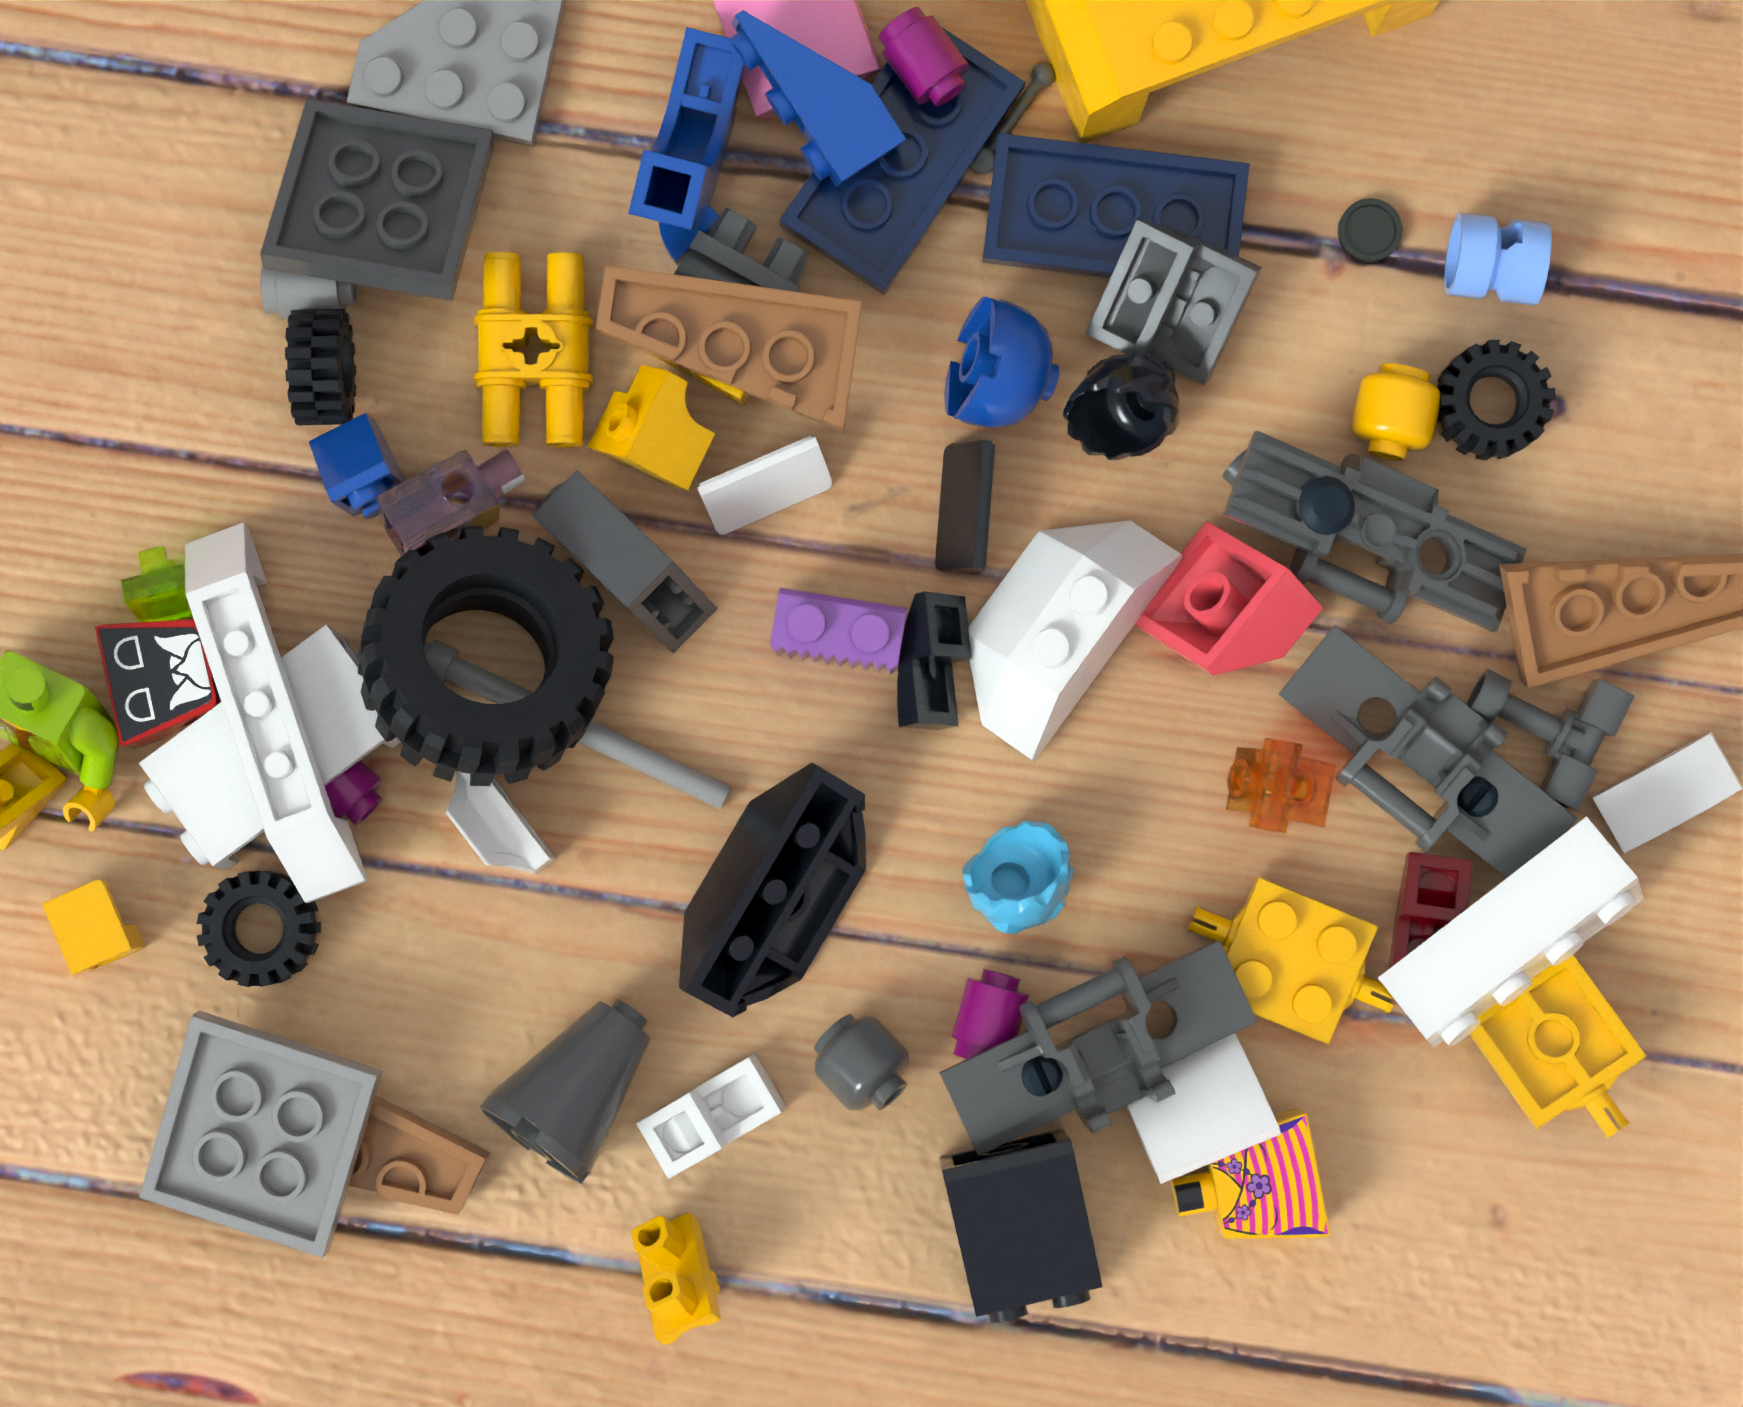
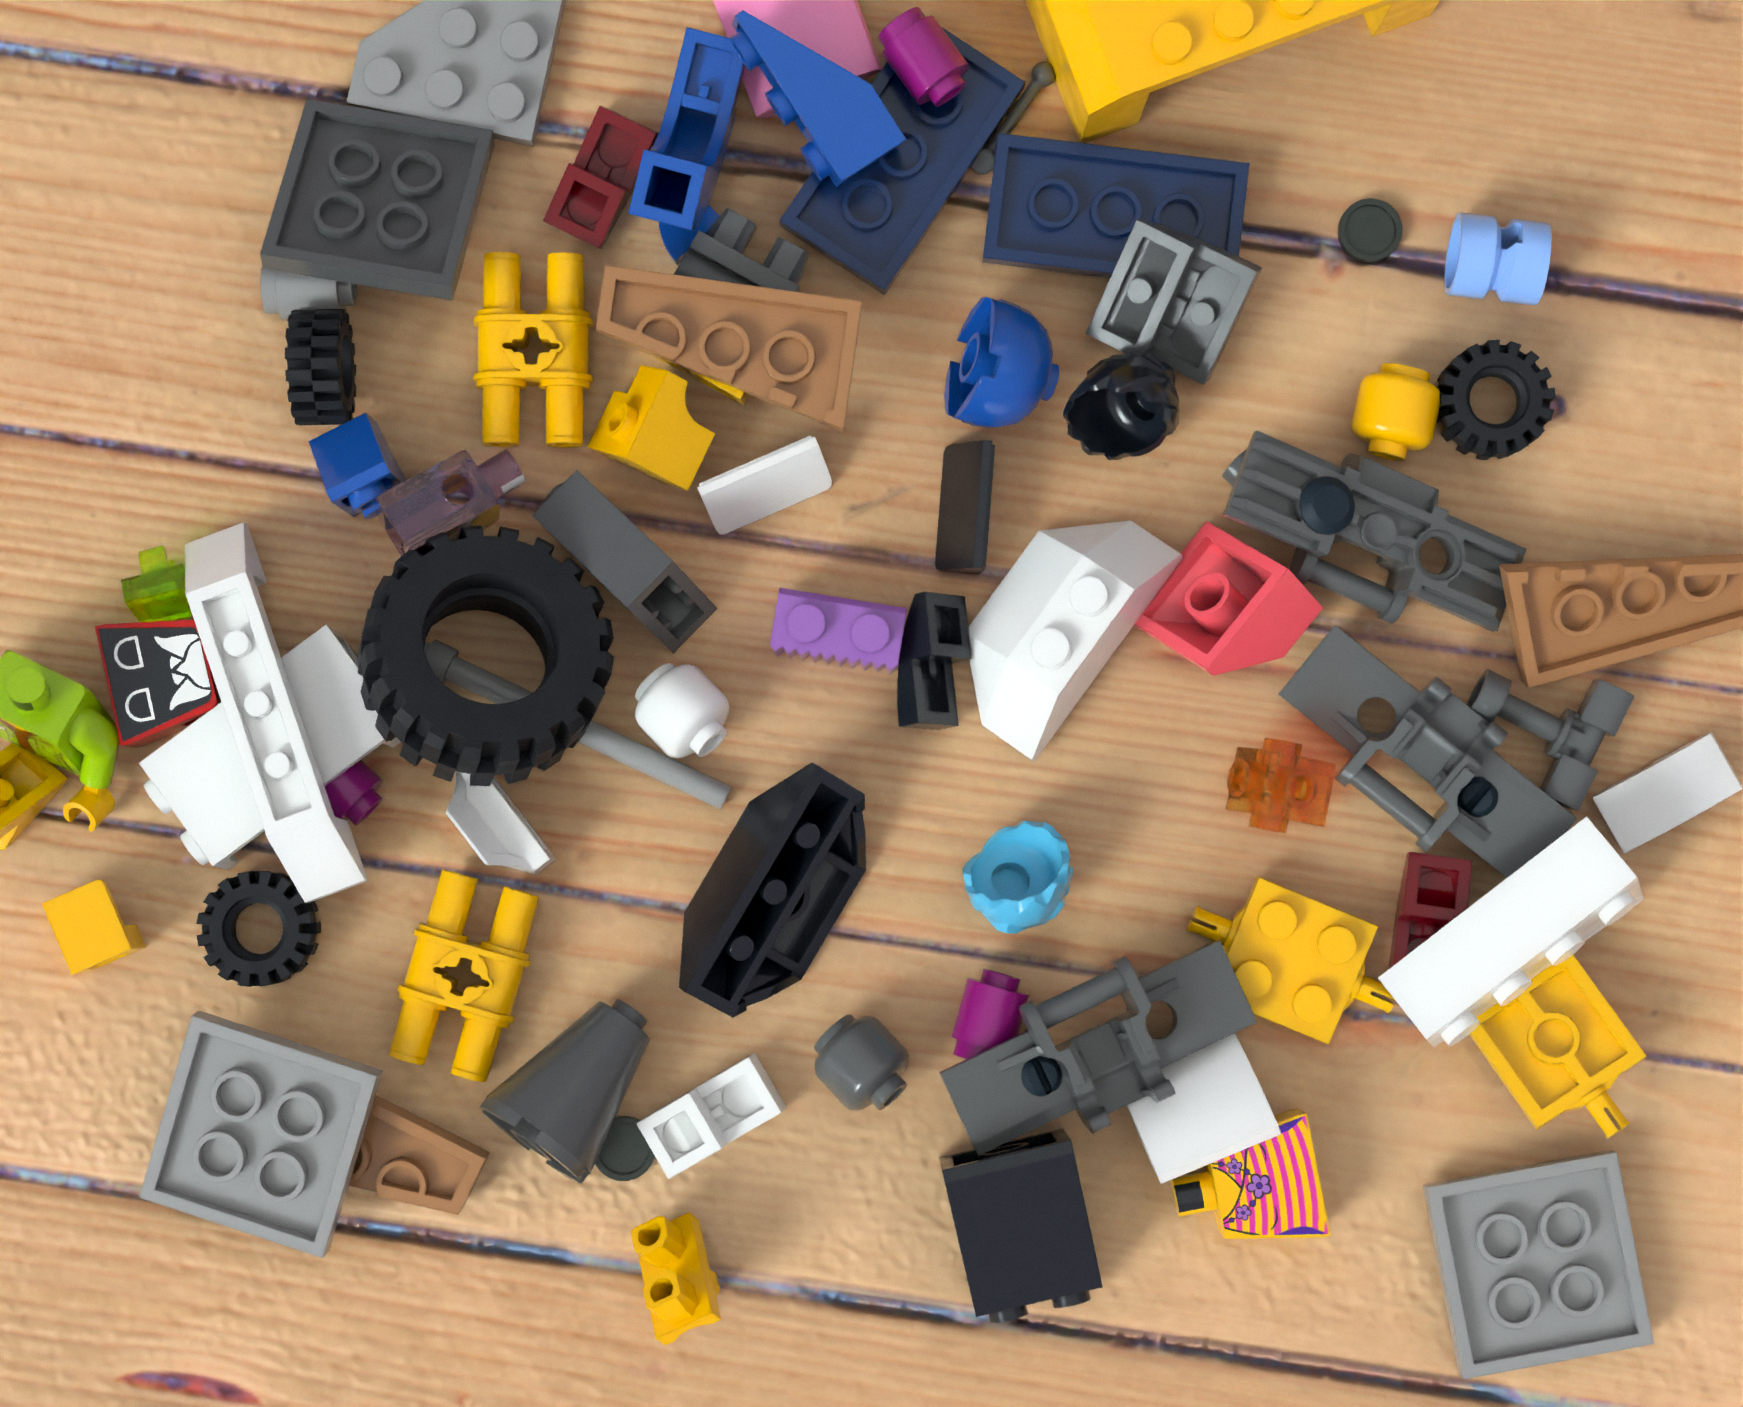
none -> yellow pin [388,869,540,1083]
none -> dark red slope [543,106,658,249]
none -> pearl dark grey piece [595,1116,655,1181]
none -> white head [635,663,730,758]
none -> light grey plate [1422,1150,1654,1379]

